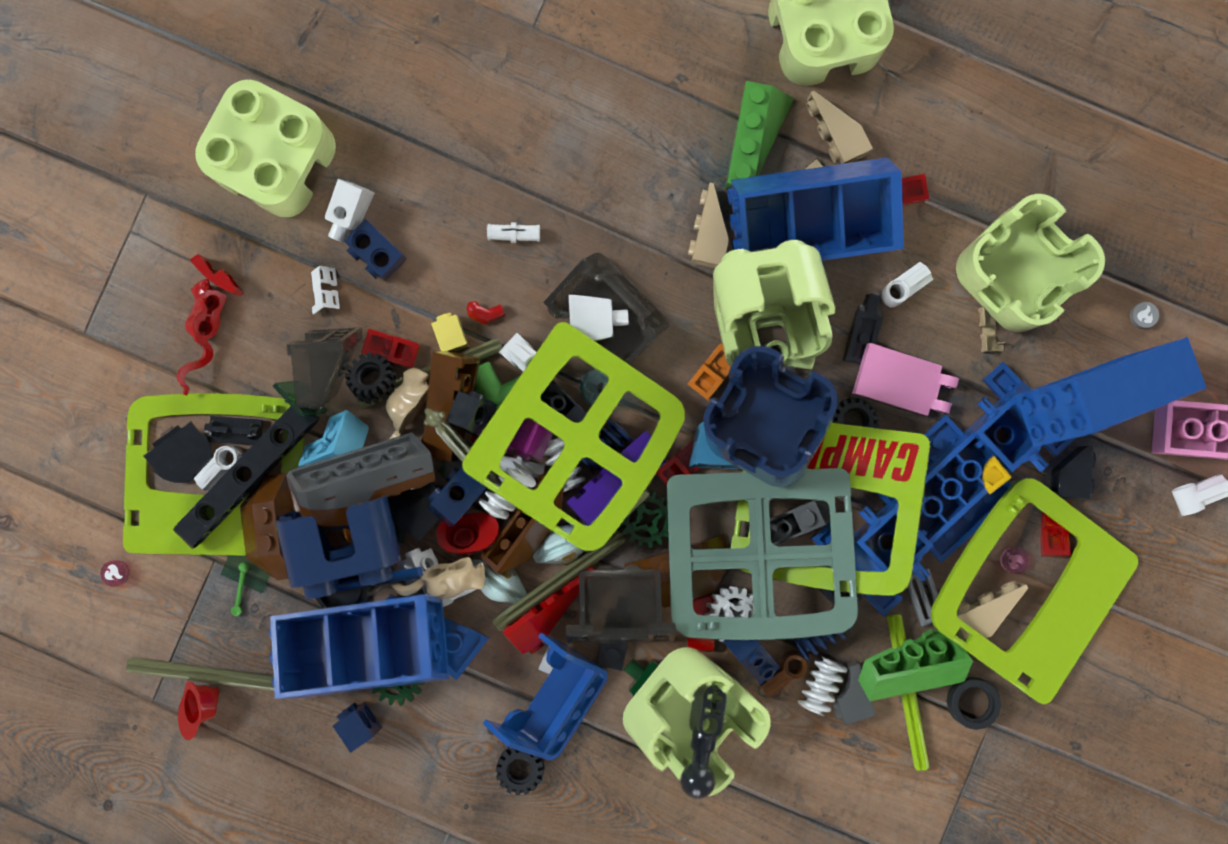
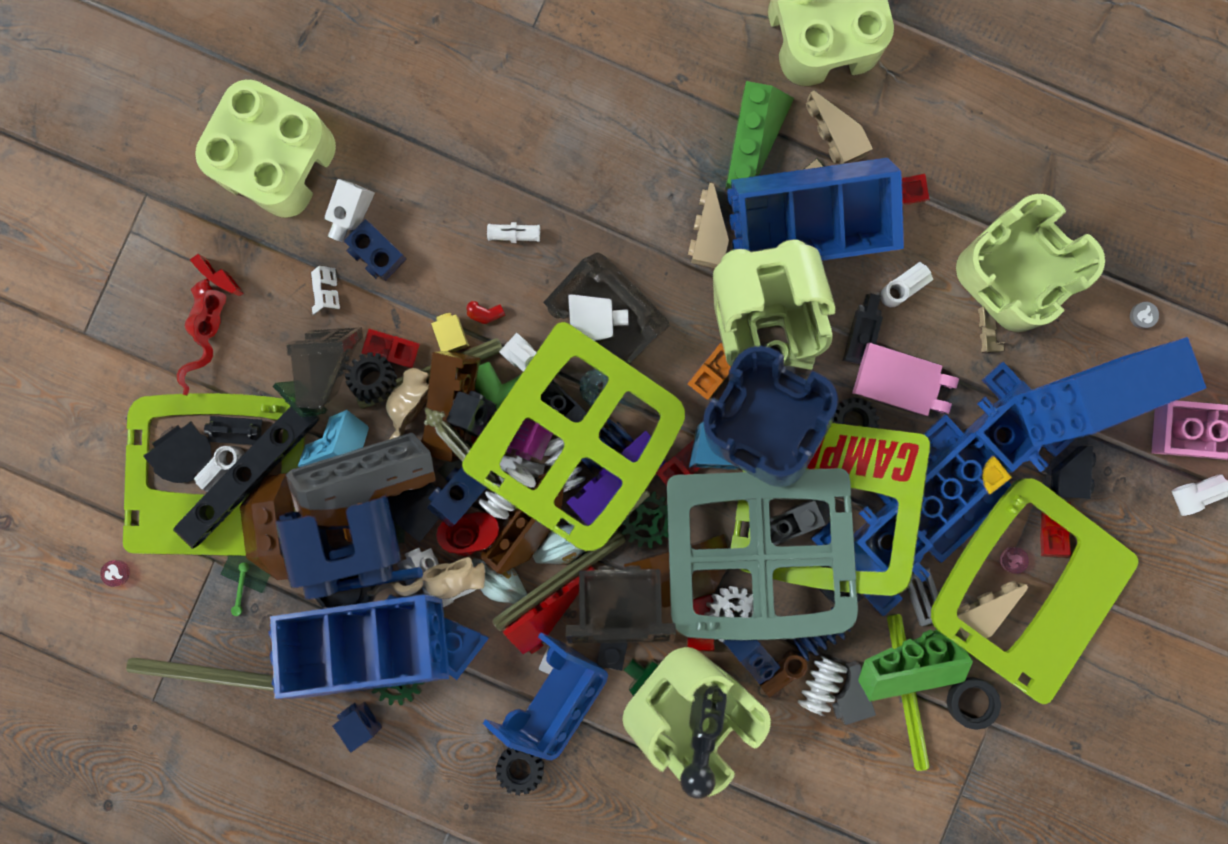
red piece [178,681,219,740] -> none

